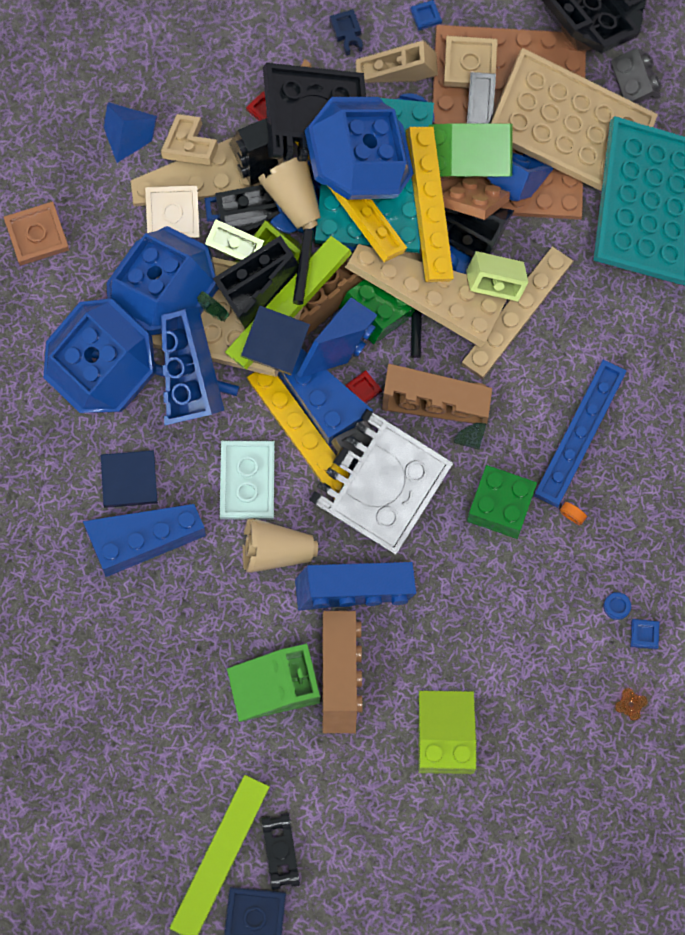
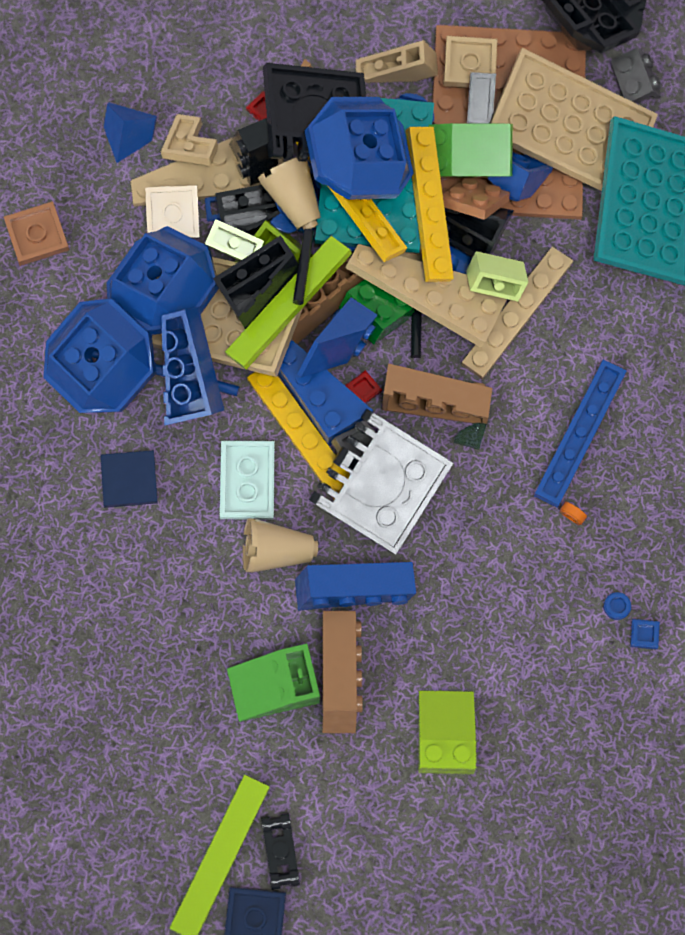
blue wedge [83,504,206,577] -> none
clear green tile [197,291,230,322] -> none
dark blue tile [241,306,310,375] -> none
dark blue plate [330,9,363,56] -> none
blue tile [410,0,442,31] -> none
green brick [467,465,537,539] -> none
clear orange plate [615,688,648,721] -> none

